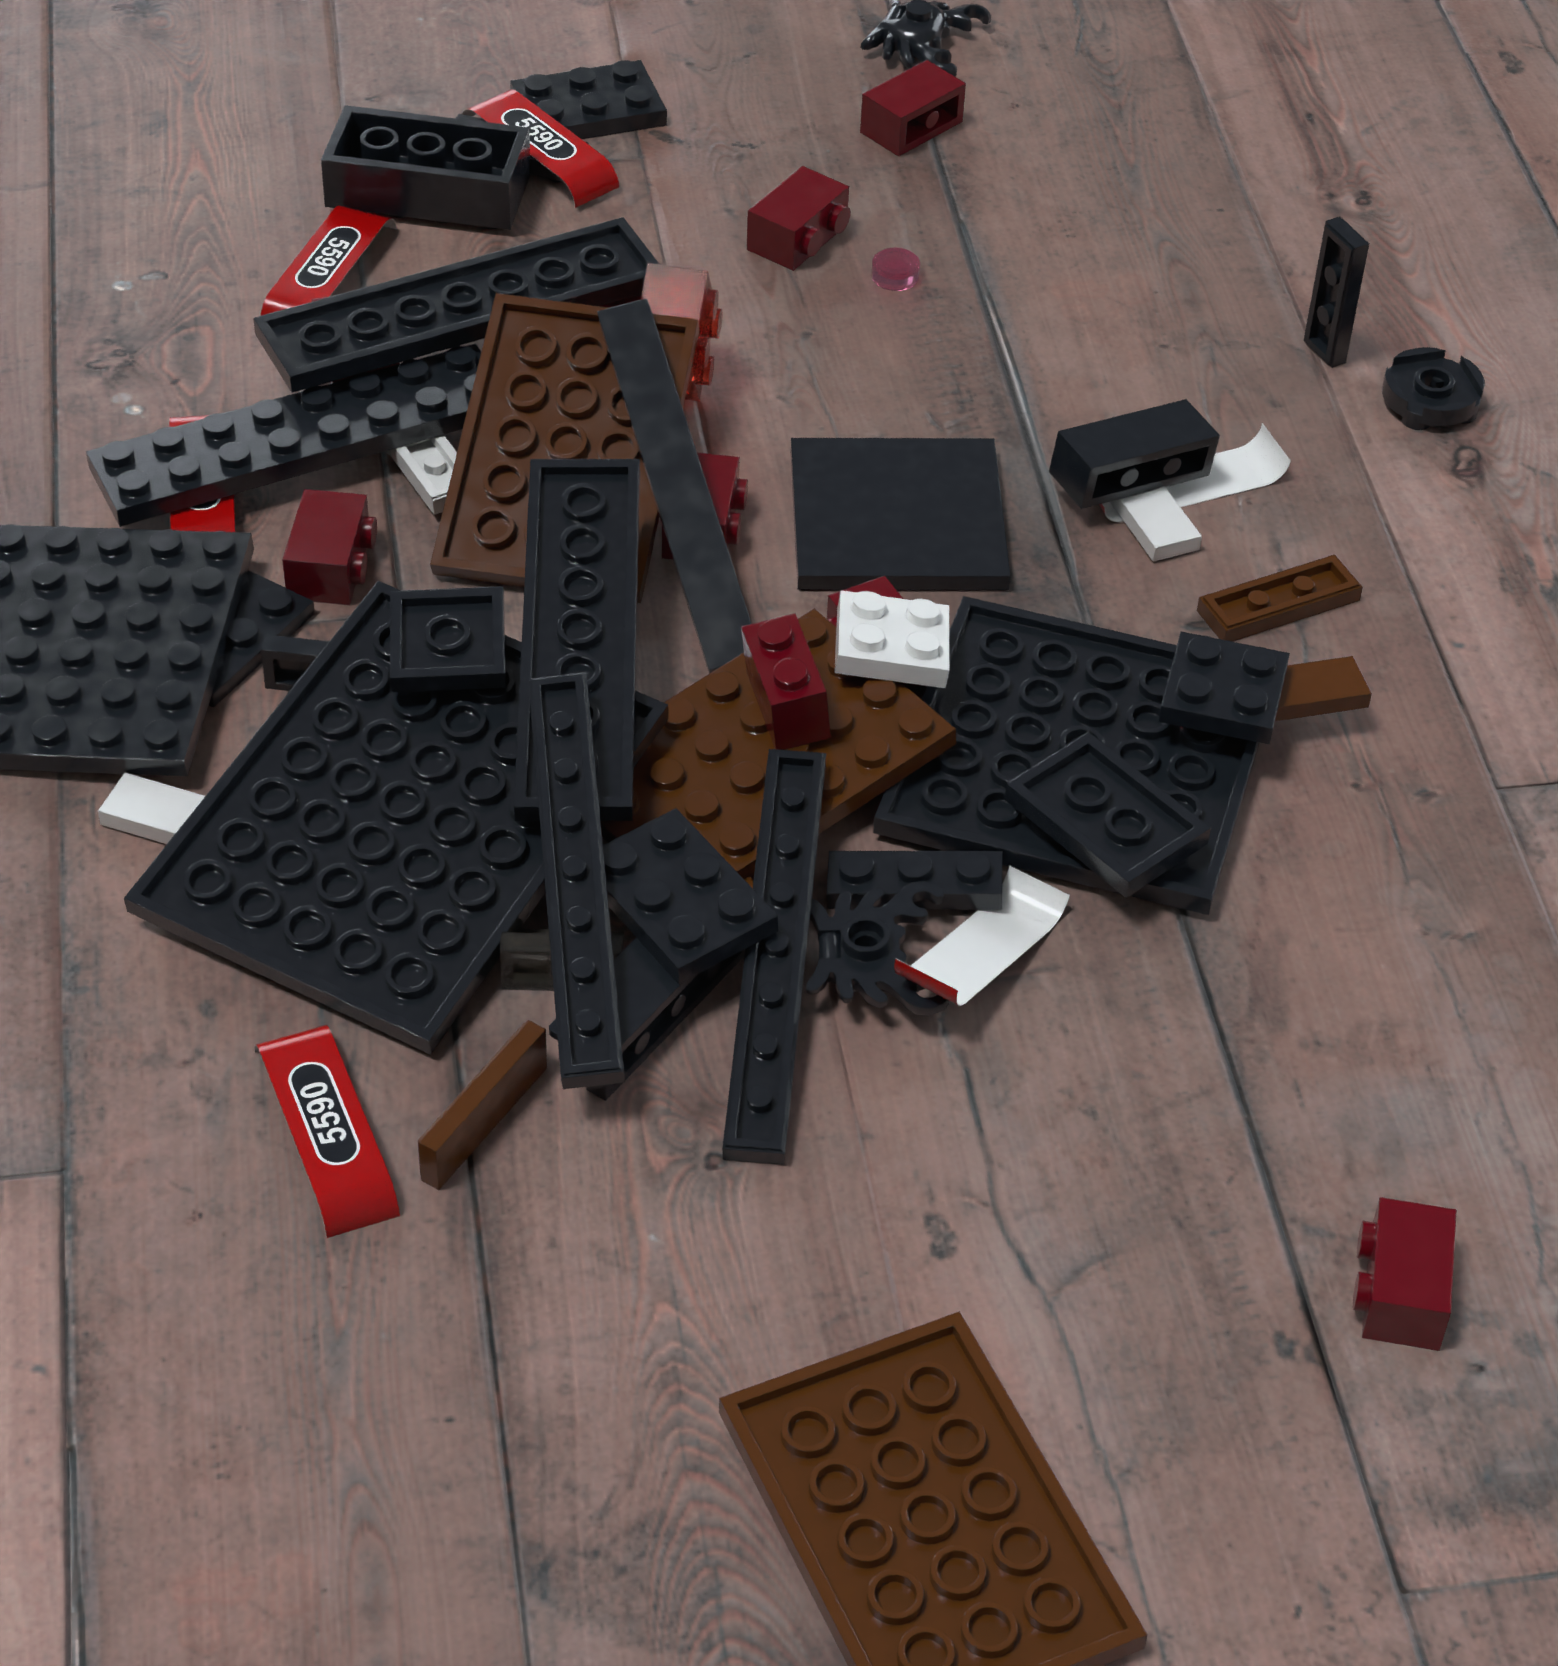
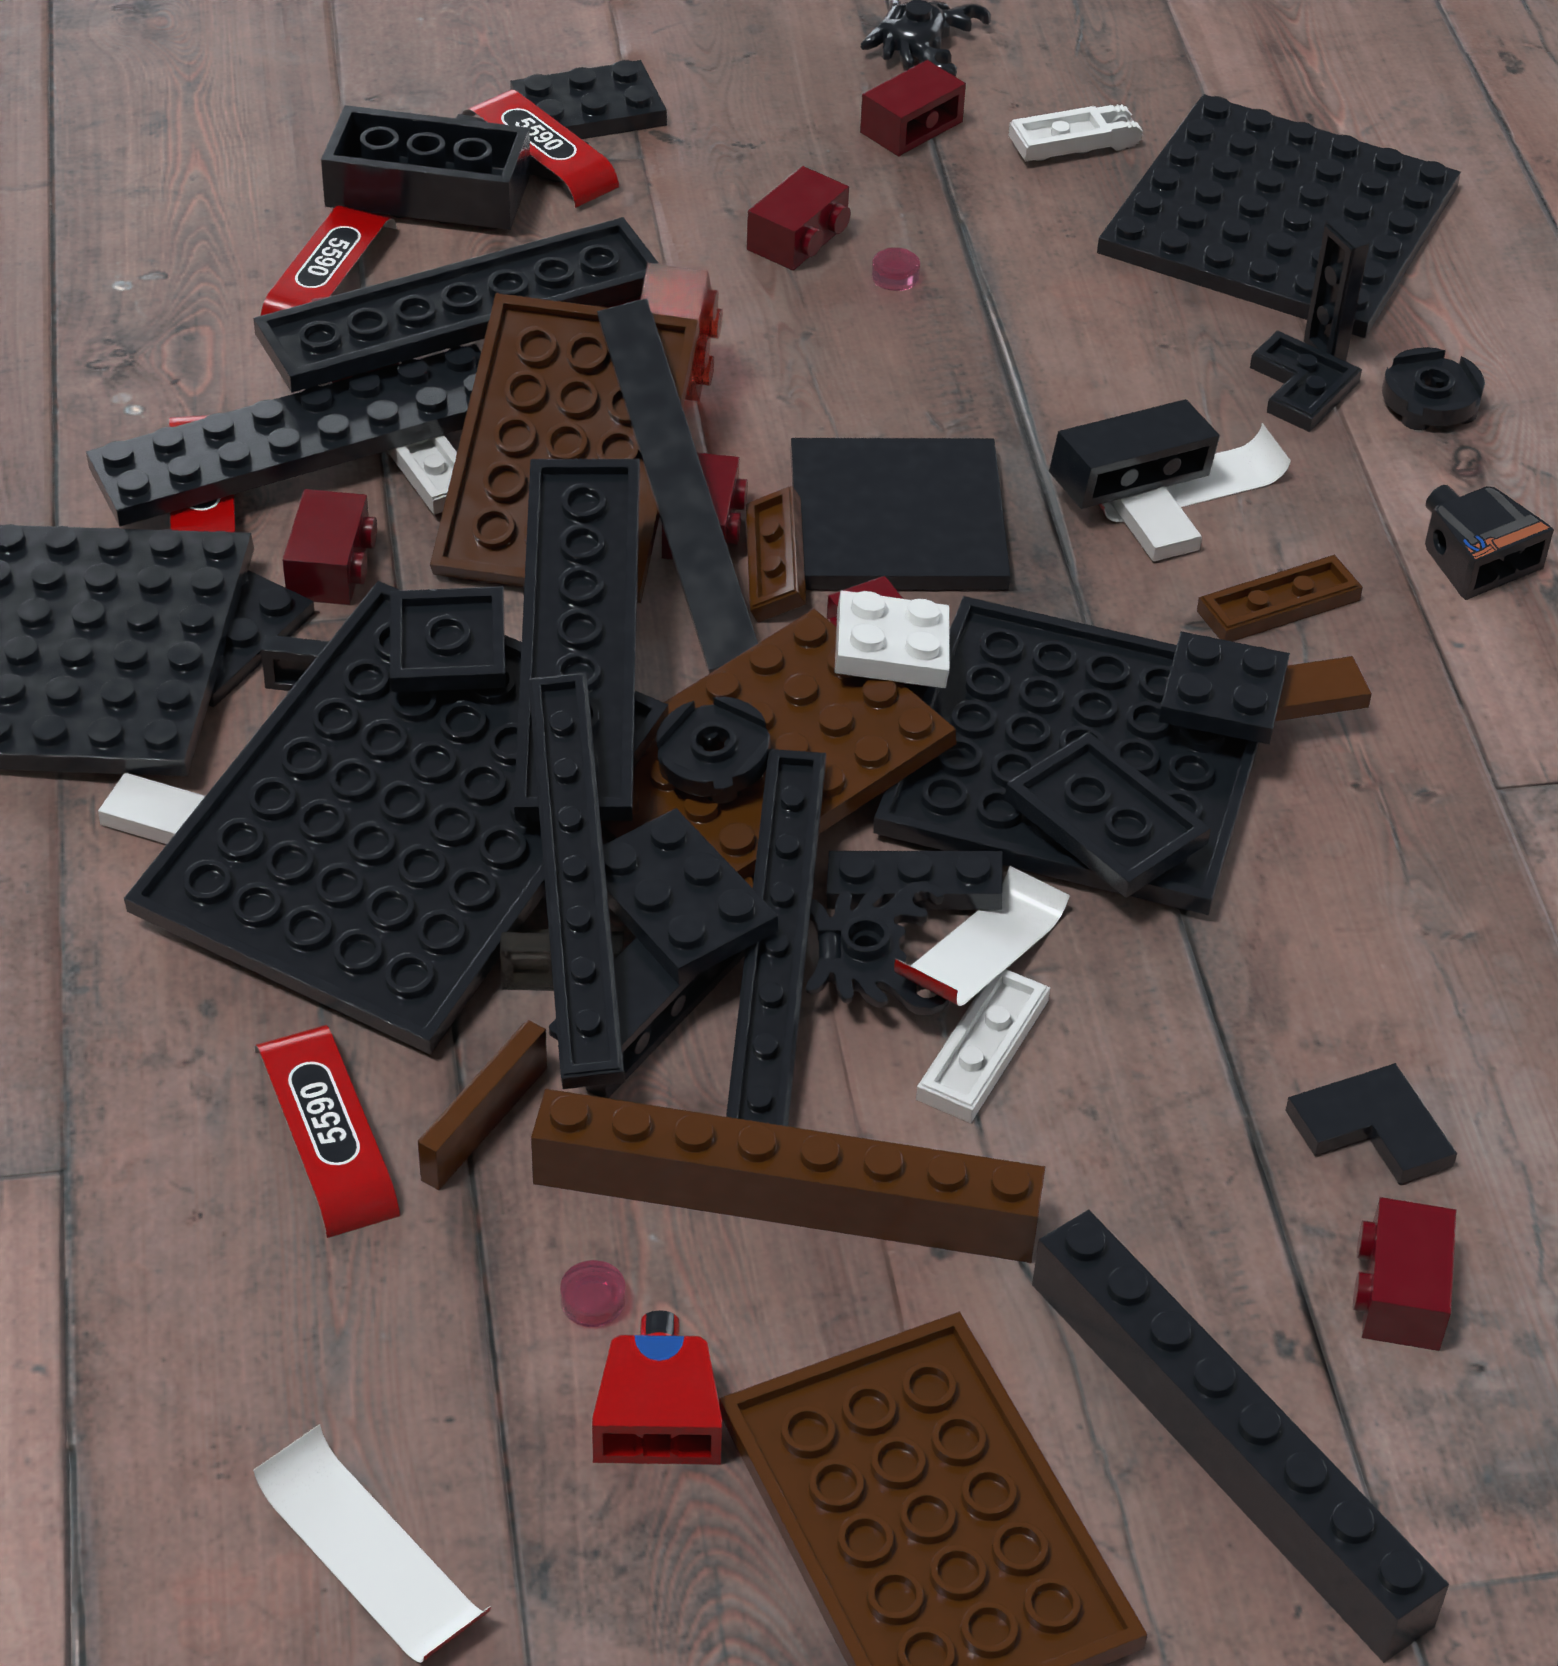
dark red brick [741,613,831,750] -> none
none -> white sticker [253,1424,491,1663]
none -> reddish brown brick [531,1089,1046,1263]
none -> clear pink tile [560,1260,625,1327]
none -> red torso [592,1310,722,1465]
none -> black plate [657,697,772,804]
none -> reddish brown tile [746,486,806,623]
none -> white tile [916,969,1050,1123]
none -> white hinge [1009,104,1143,162]
none -> black brick [1032,1209,1449,1663]
none -> black plate [1097,94,1461,338]
none -> black tile [1250,330,1362,432]
none -> black tile [1285,1063,1457,1184]
none -> black torso [1425,485,1554,600]

